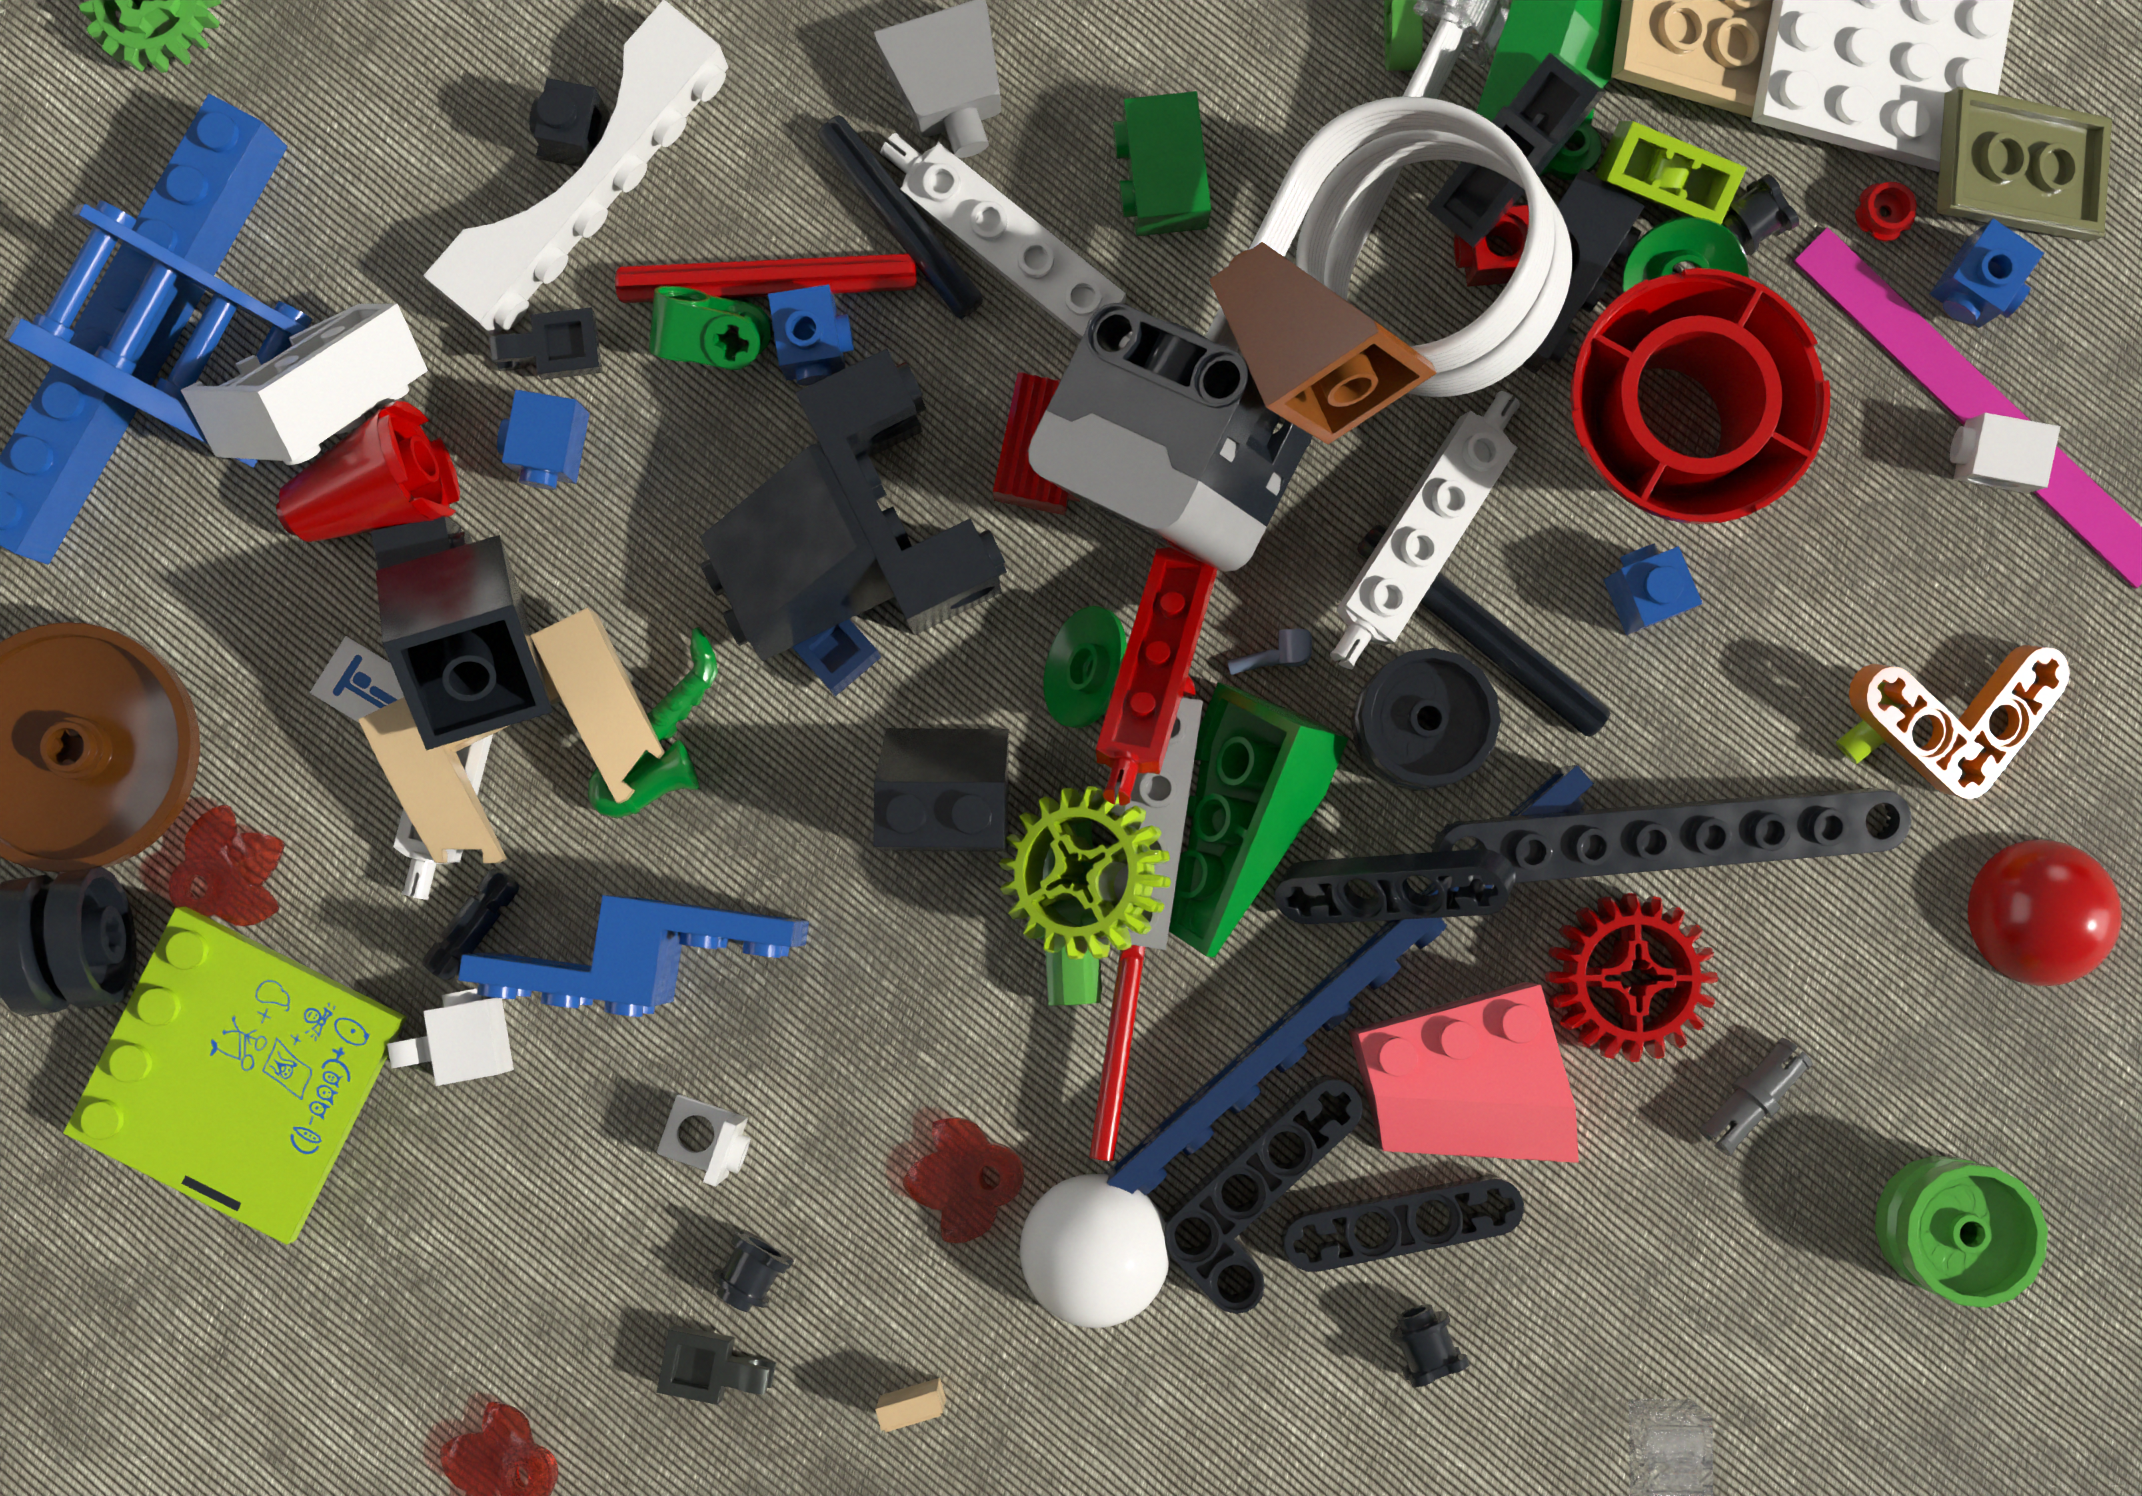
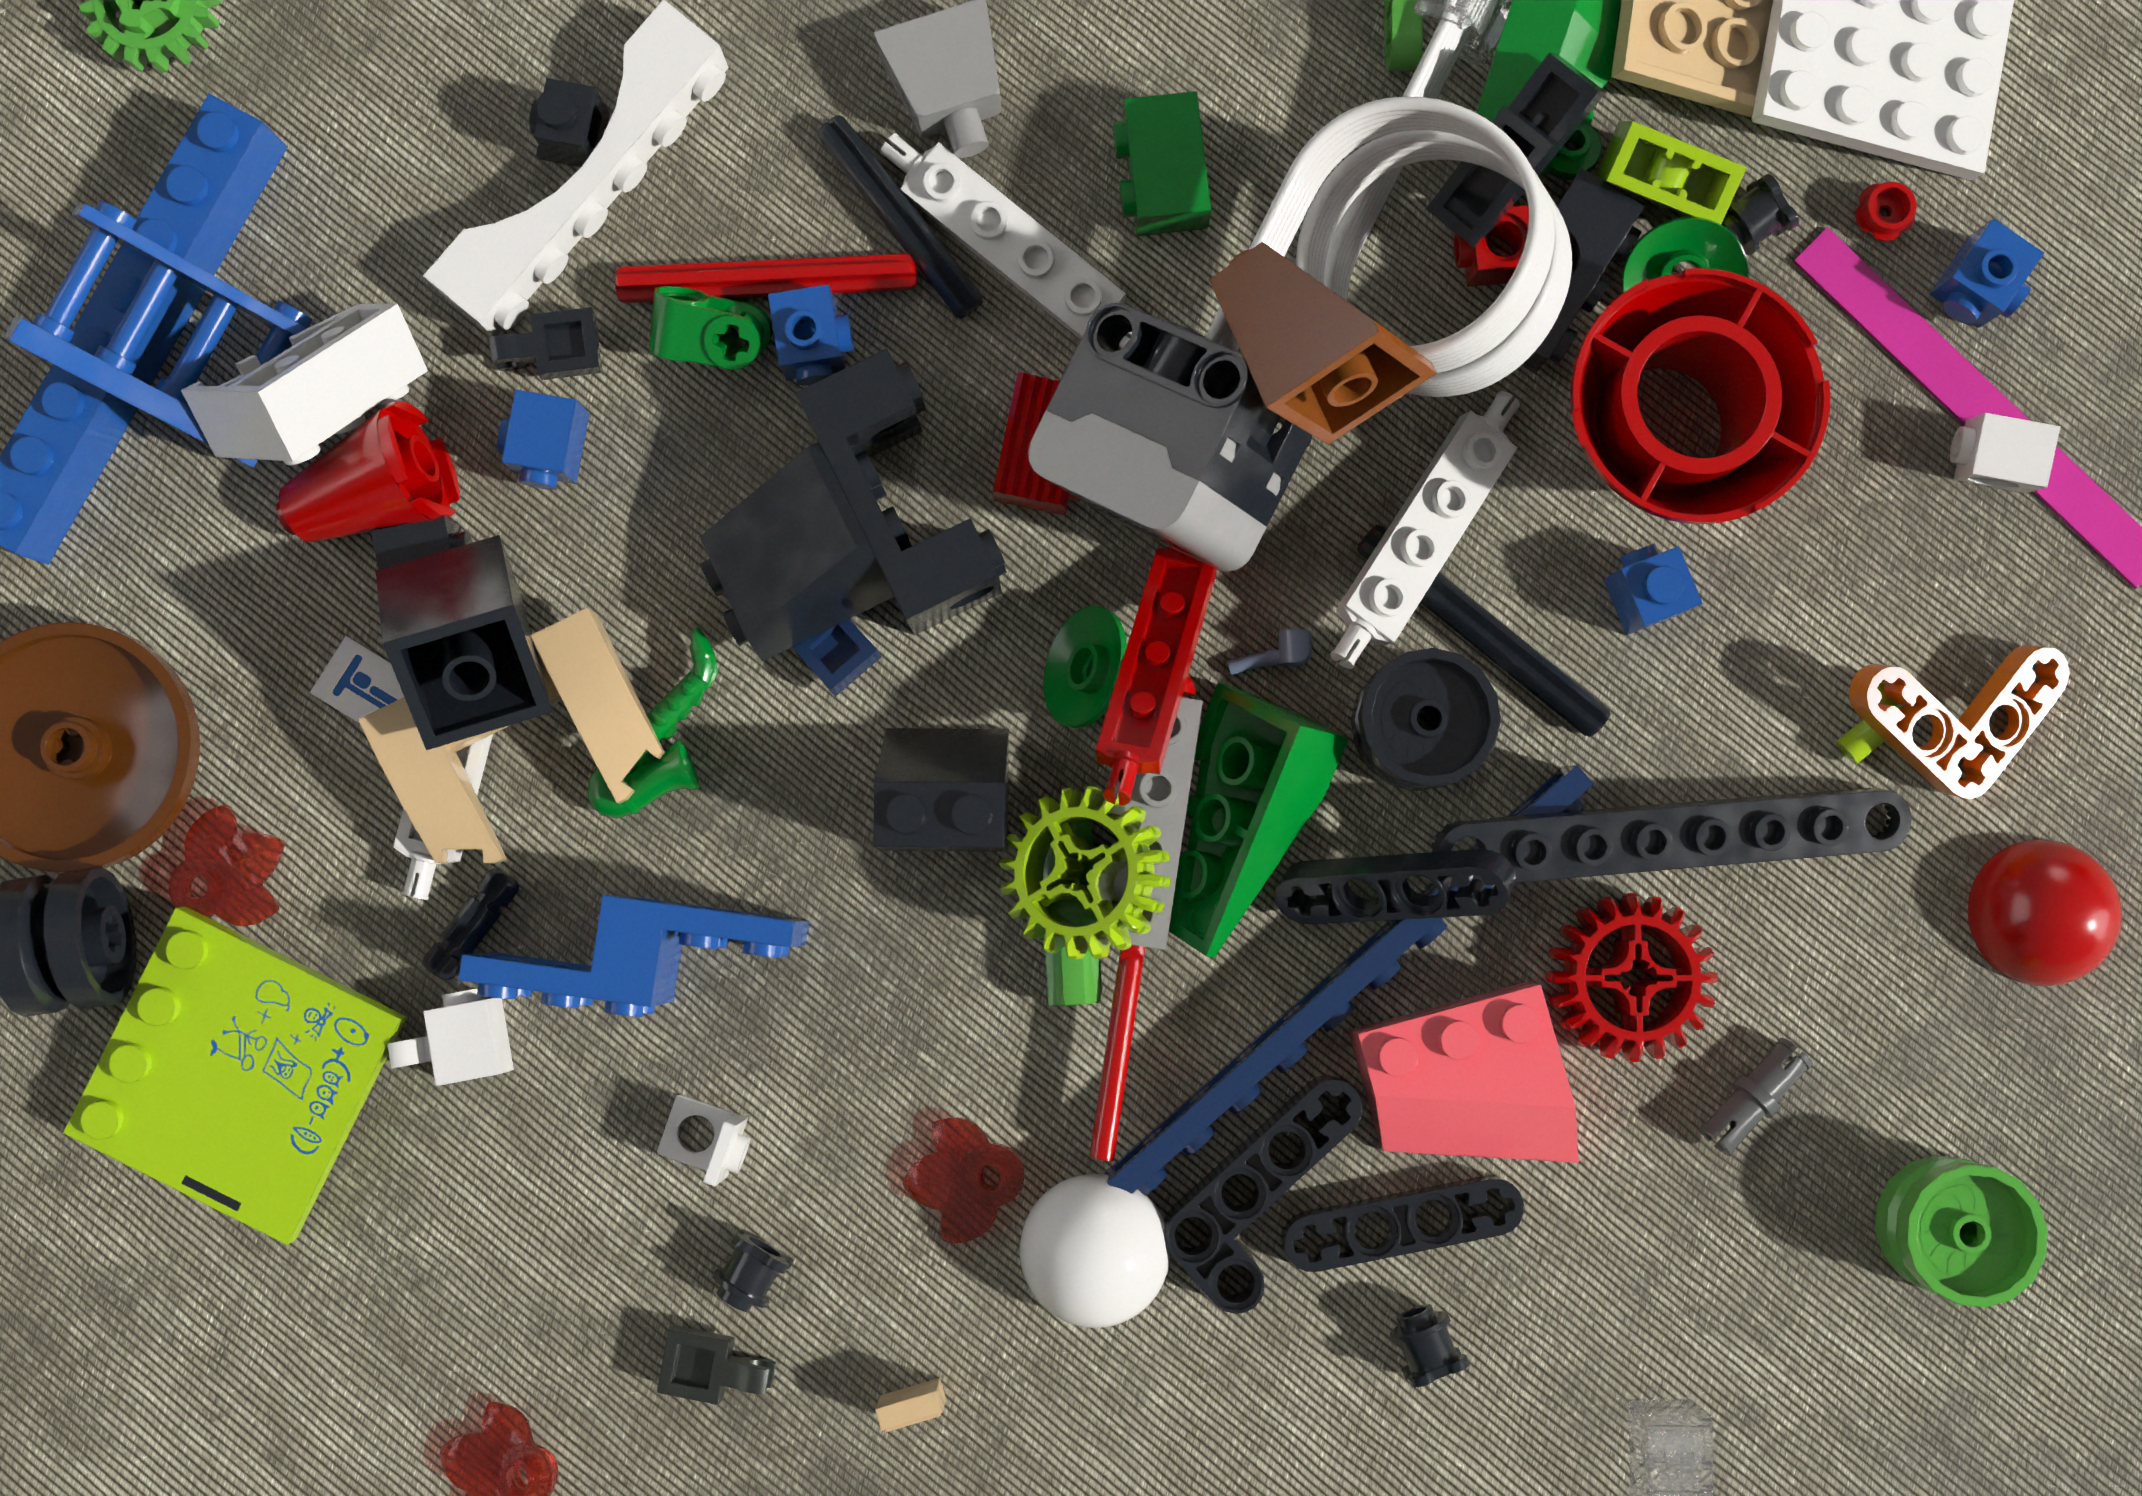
olive tile [1936,87,2112,242] -> none

